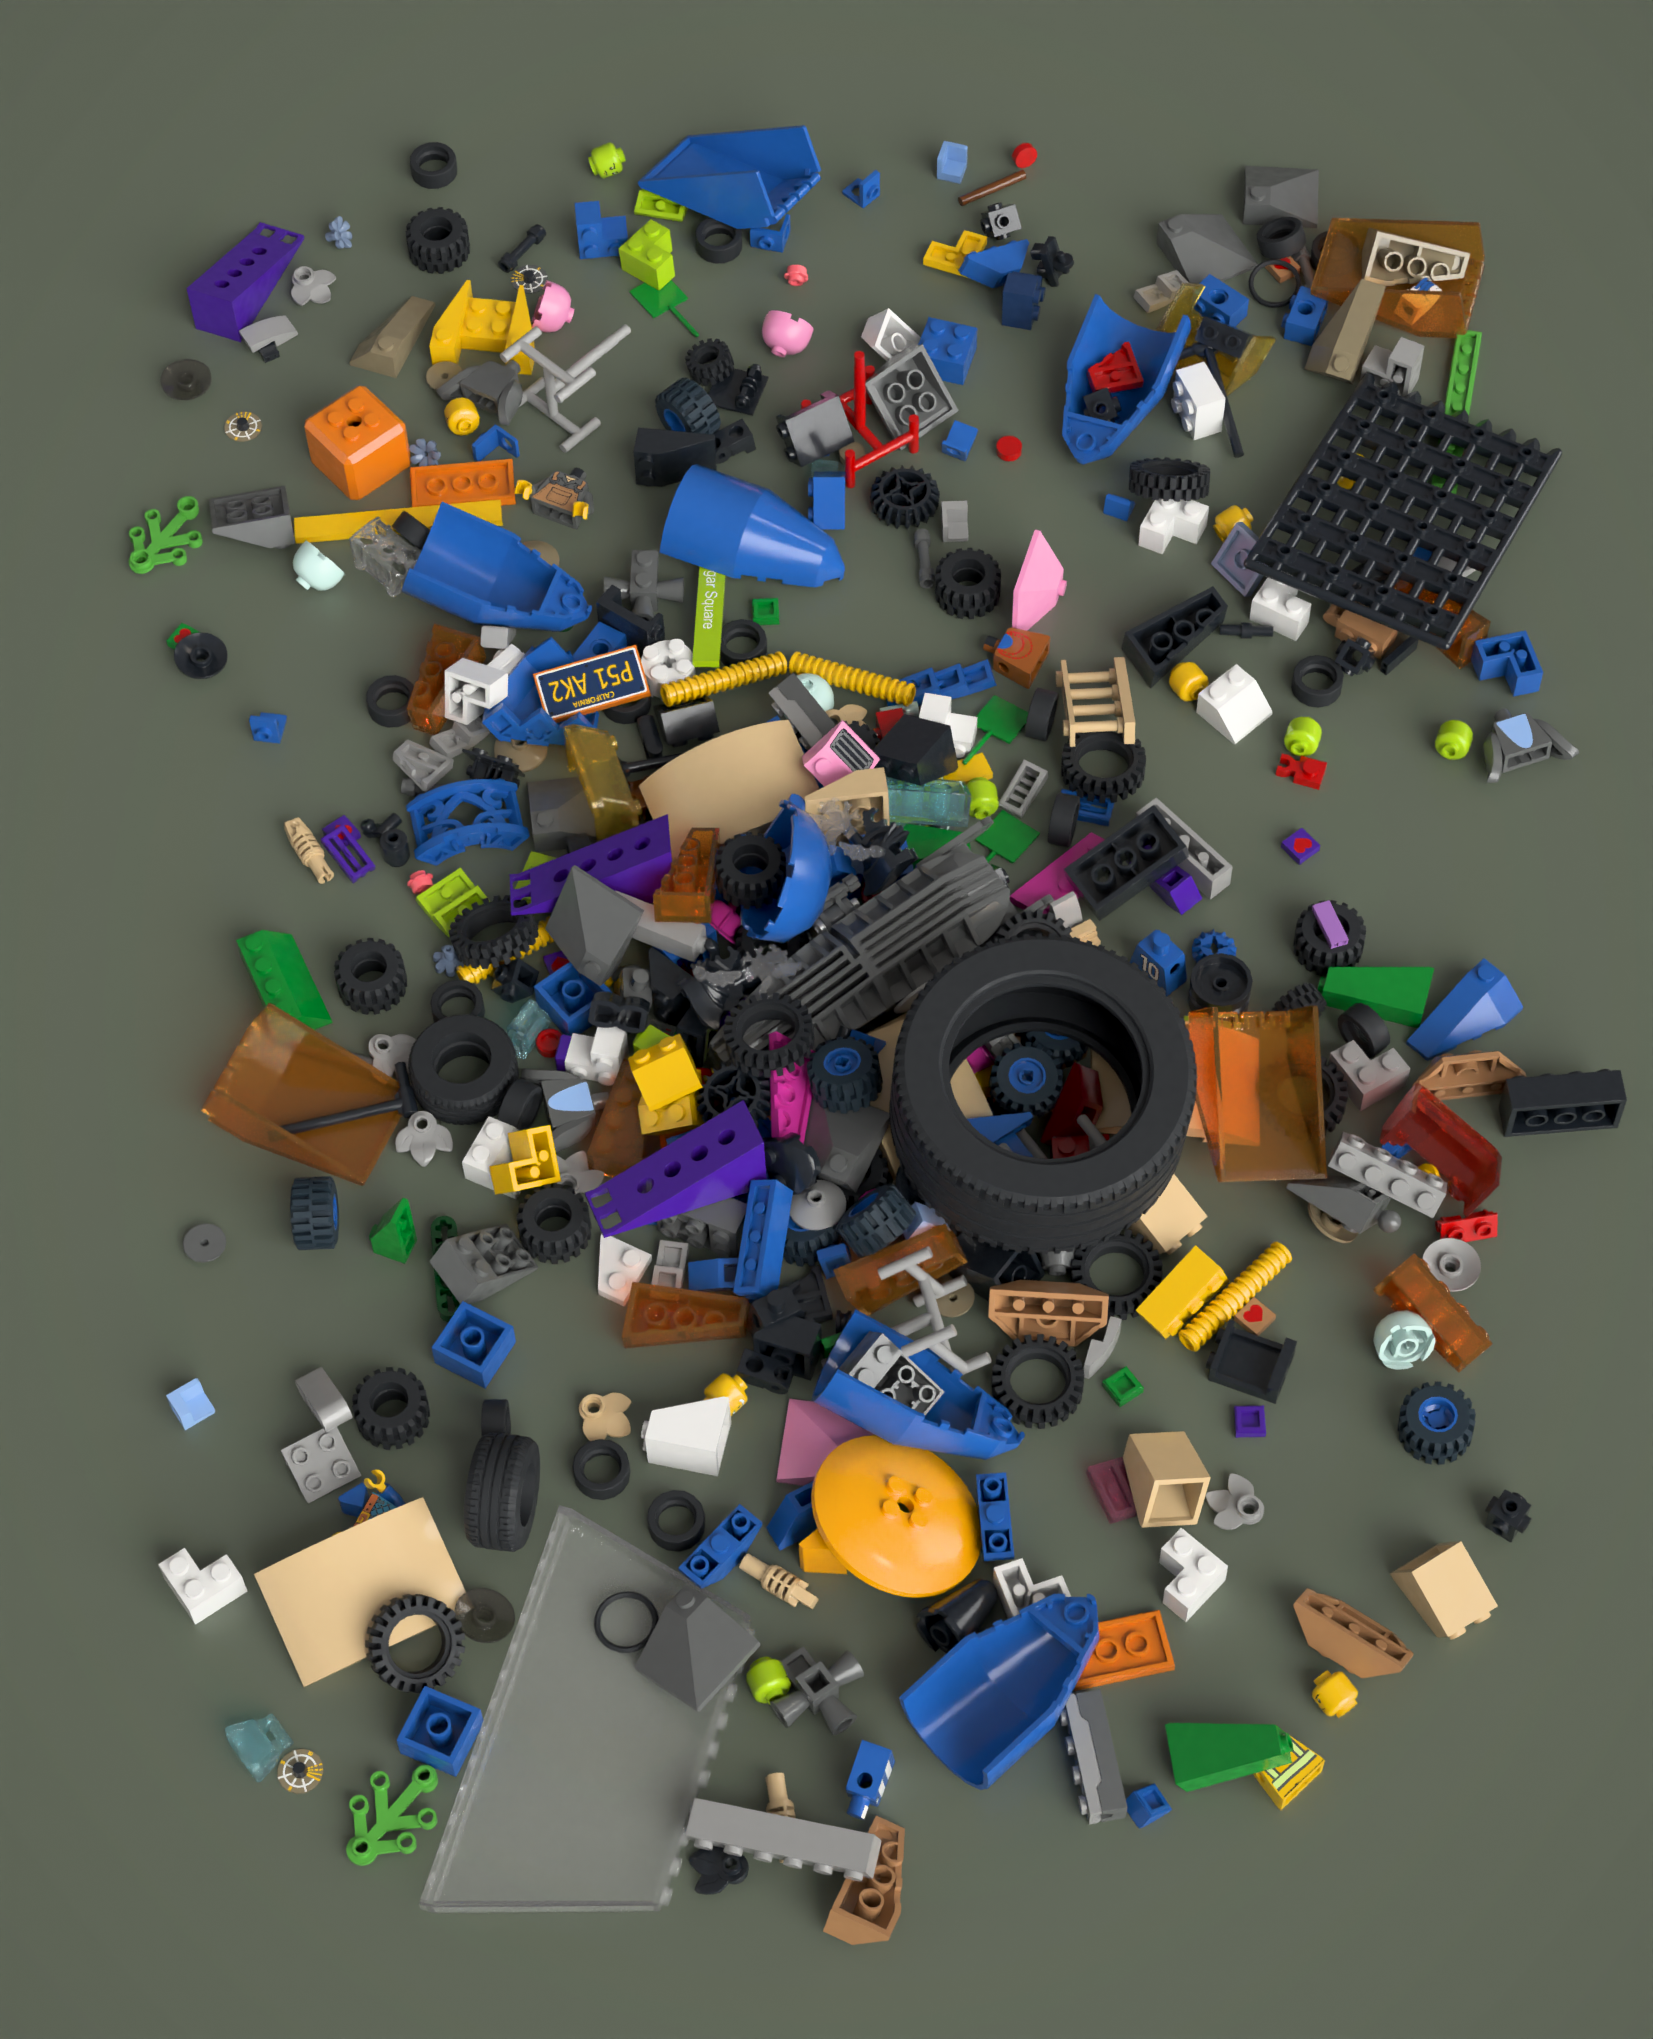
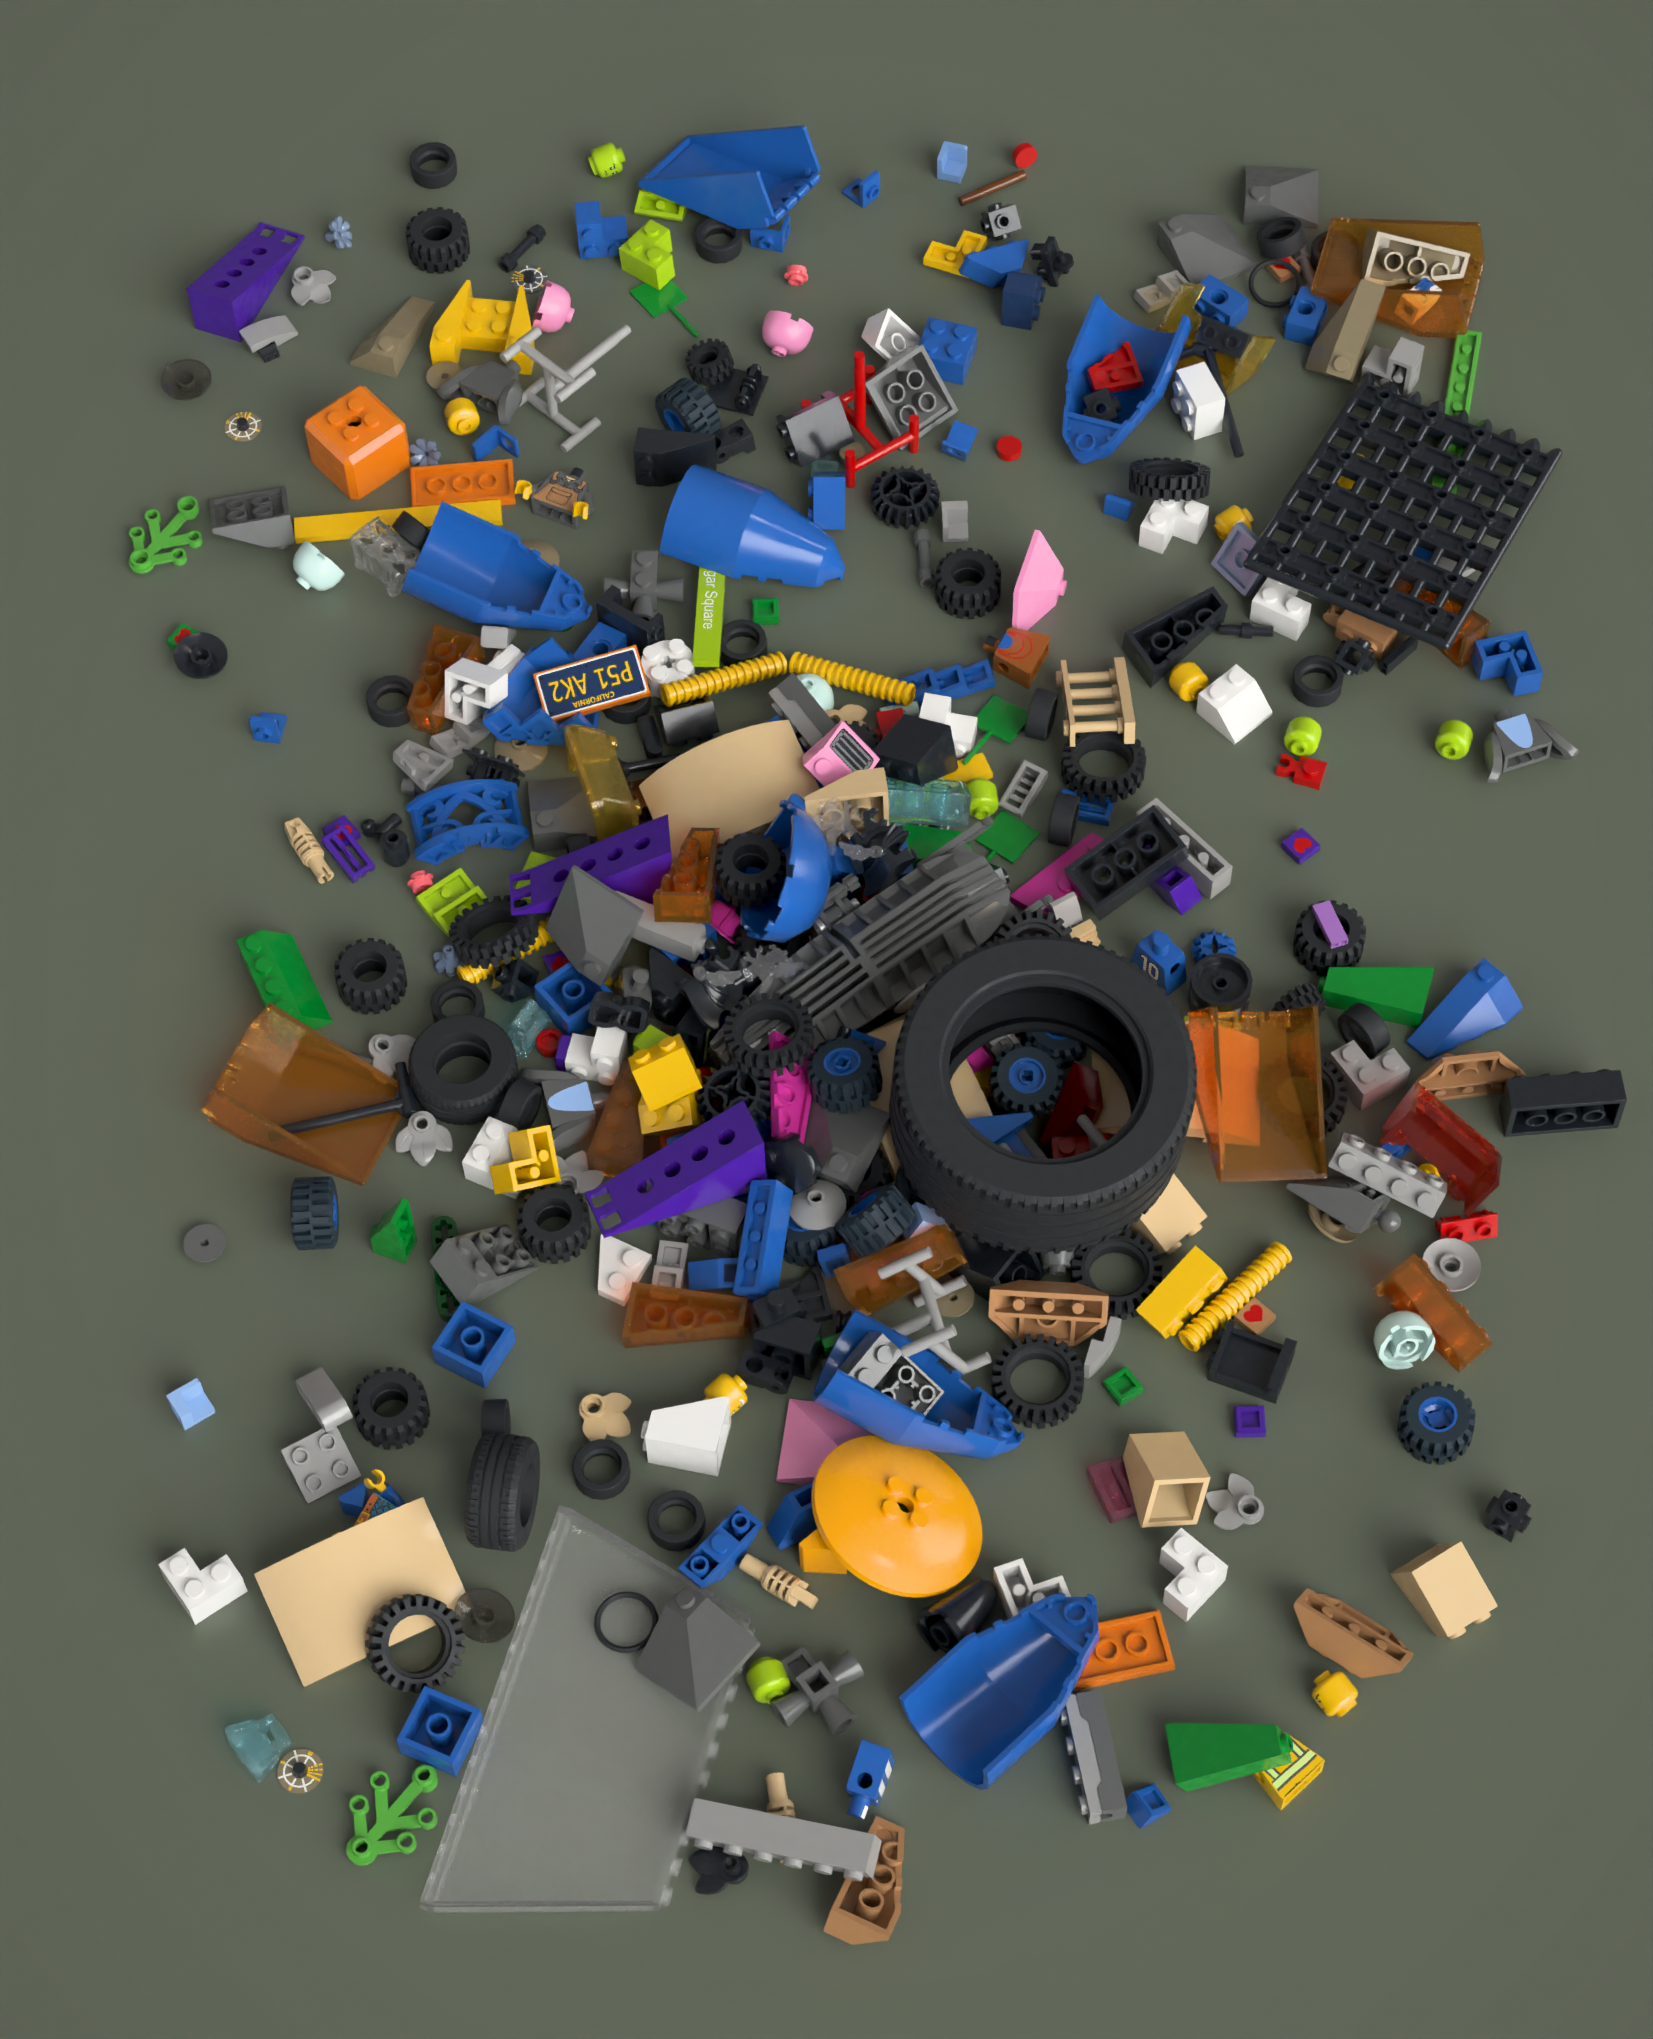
blue slope [976,1472,1014,1561] -> none

